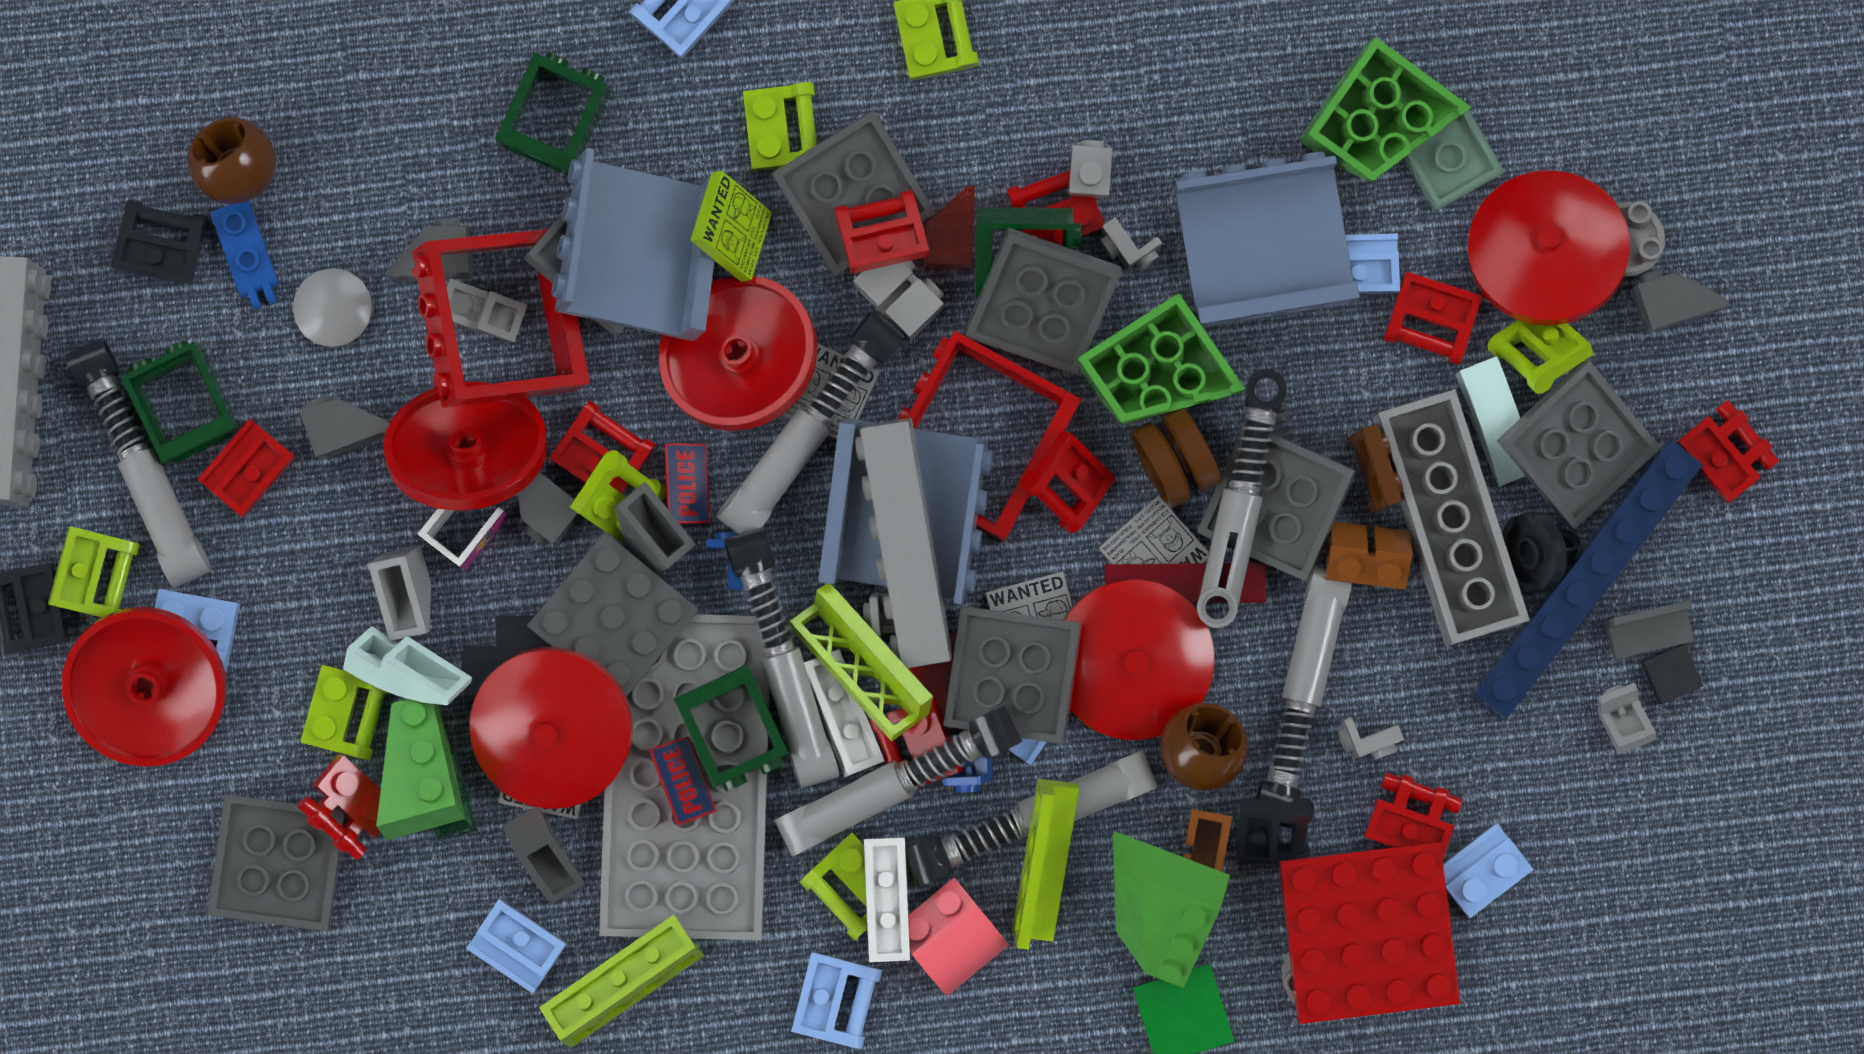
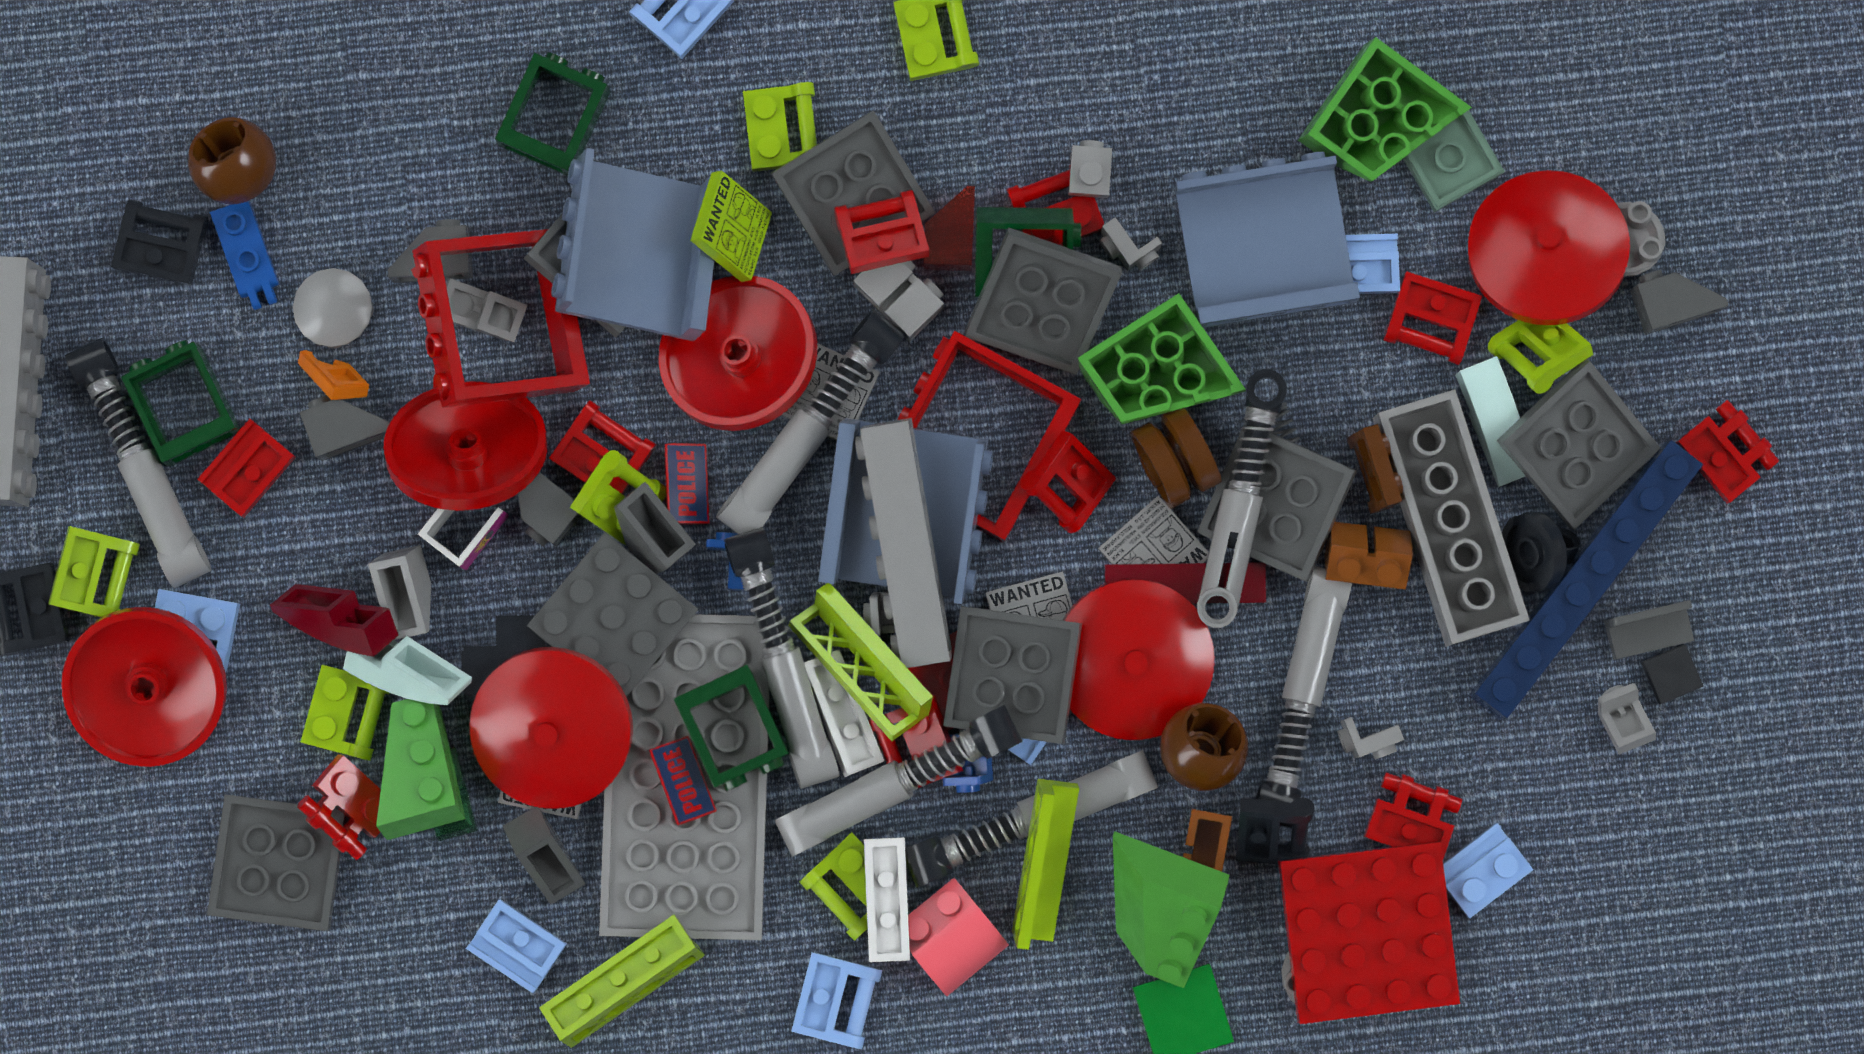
none -> dark red slope [270,584,399,657]
none -> orange tile [298,350,369,400]

